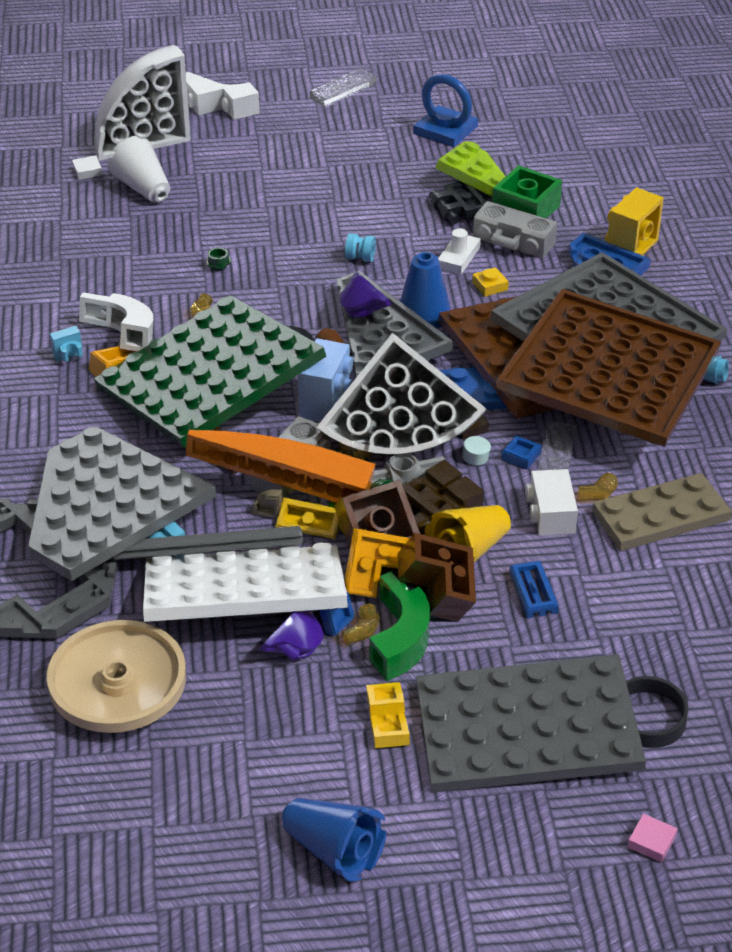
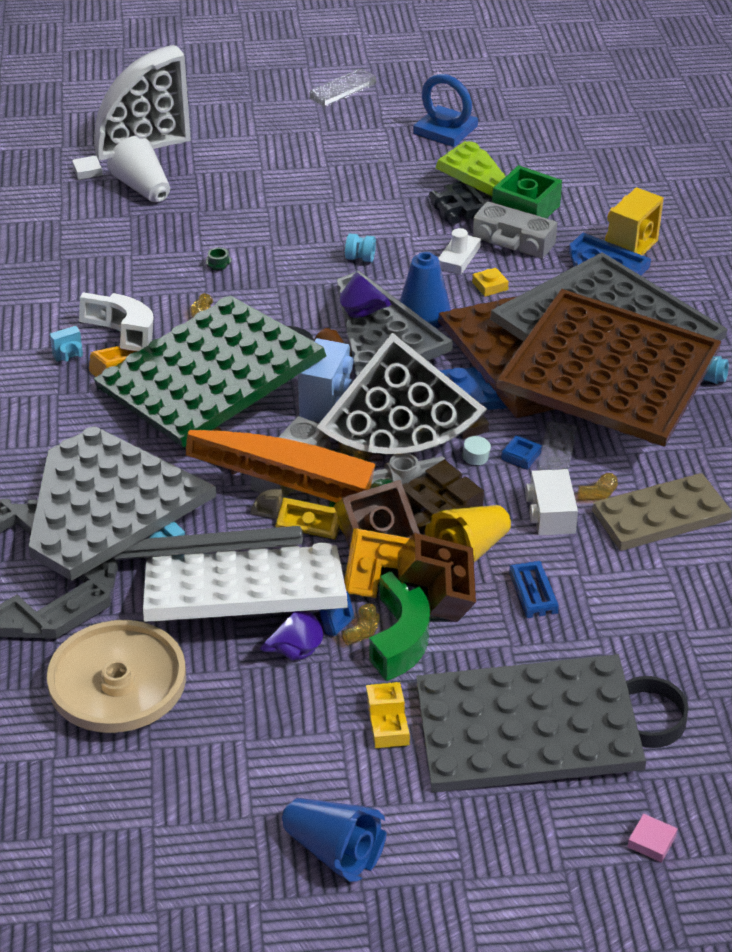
white arch [186,72,260,120] -> none

